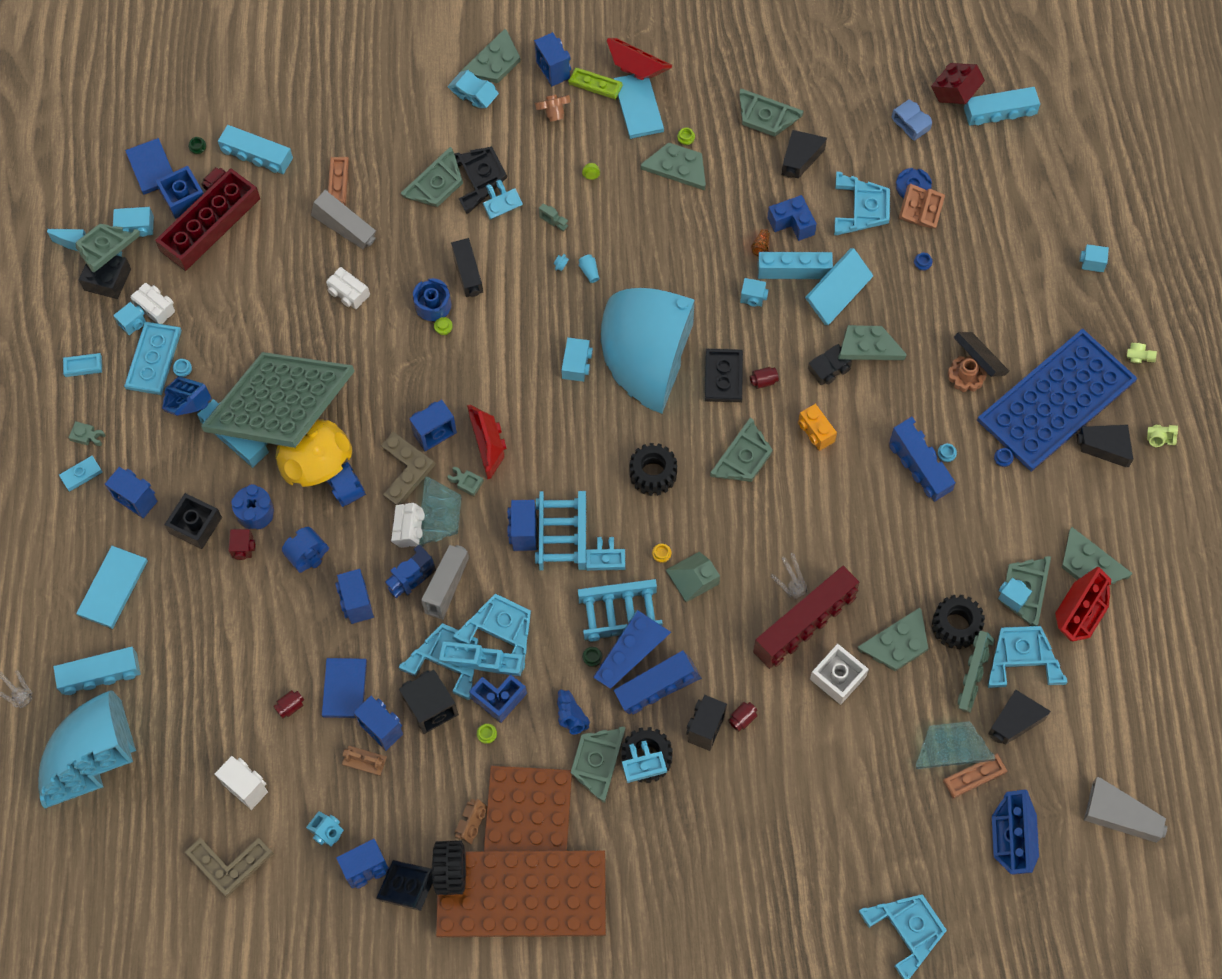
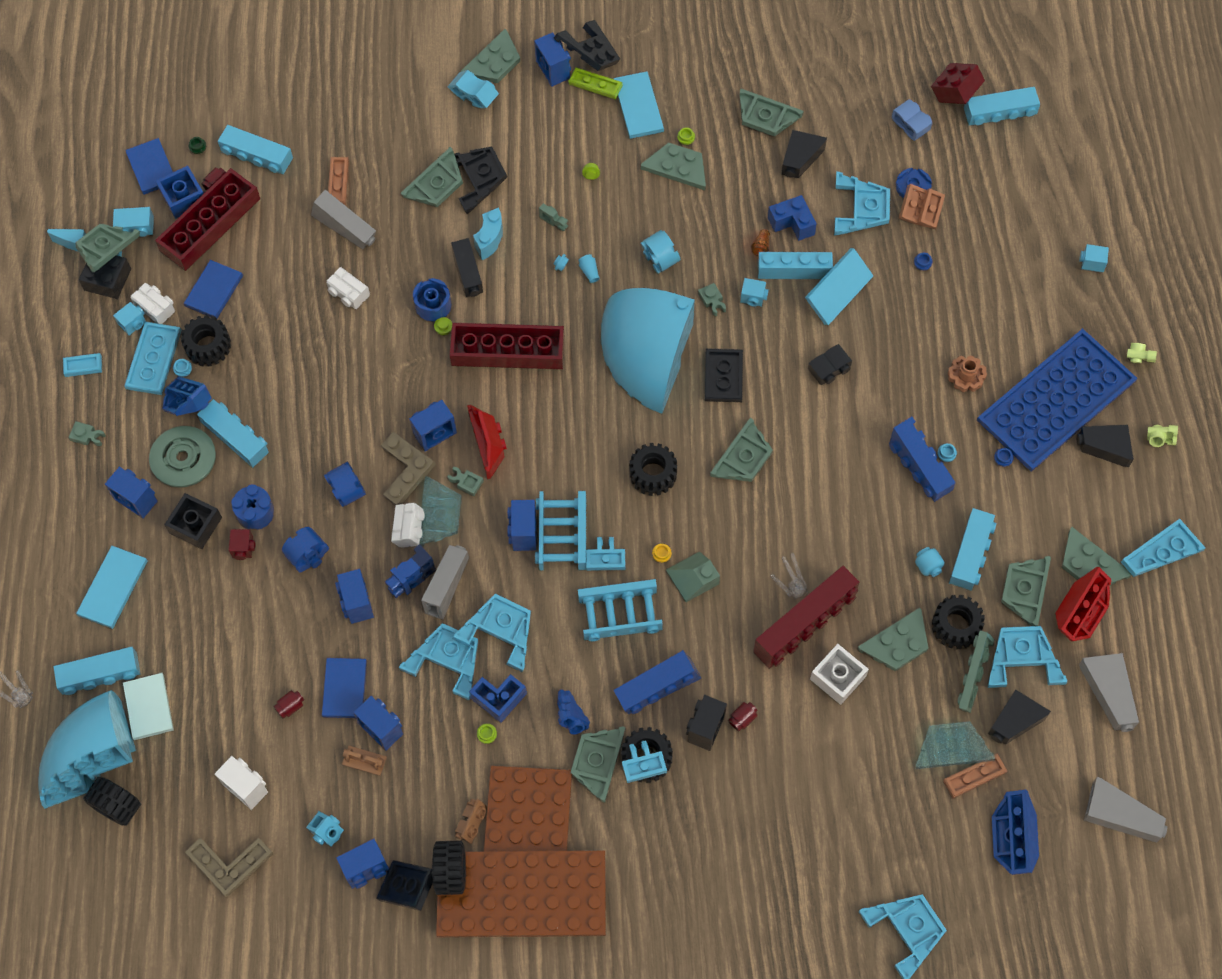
medium azure plate [59,456,103,492] -> none
sand green plate [201,352,355,448] -> none
yellow rock [275,419,352,487] -> none
black slope [399,670,459,735] -> none
medium azure slope [439,641,524,676] -> none
medium azure hinge [482,179,523,220] -> none
nougat plant [535,94,571,122] -> none
medium azure brick [562,337,593,382] -> none
dark green plate [582,647,602,667] -> none
blue wedge [593,610,671,689] -> none
red wedge [607,38,672,80] -> none
dark red brick [750,367,779,389] -> none
light orange brick [798,403,837,451] -> none
sand green wing [838,325,907,360] -> none
black tile [954,332,1009,377] -> none
medium azure brick [998,578,1032,613] -> none
none -> black tyre [83,777,141,826]
none -> light aqua tile [123,673,174,740]
none -> sand green piece [149,426,216,488]
none -> black tyre [181,315,231,366]
none -> blue tile [184,260,243,319]
none -> dark red brick [450,323,565,369]
none -> medium azure brick [473,207,503,260]
none -> black wing [554,20,620,71]
none -> medium azure brick [640,230,681,274]
none -> sand green plate [698,283,726,317]
none -> medium azure head [915,547,945,577]
none -> medium azure brick [949,508,997,591]
none -> light grey slope [1079,653,1139,732]
none -> medium azure wing [1121,519,1206,577]

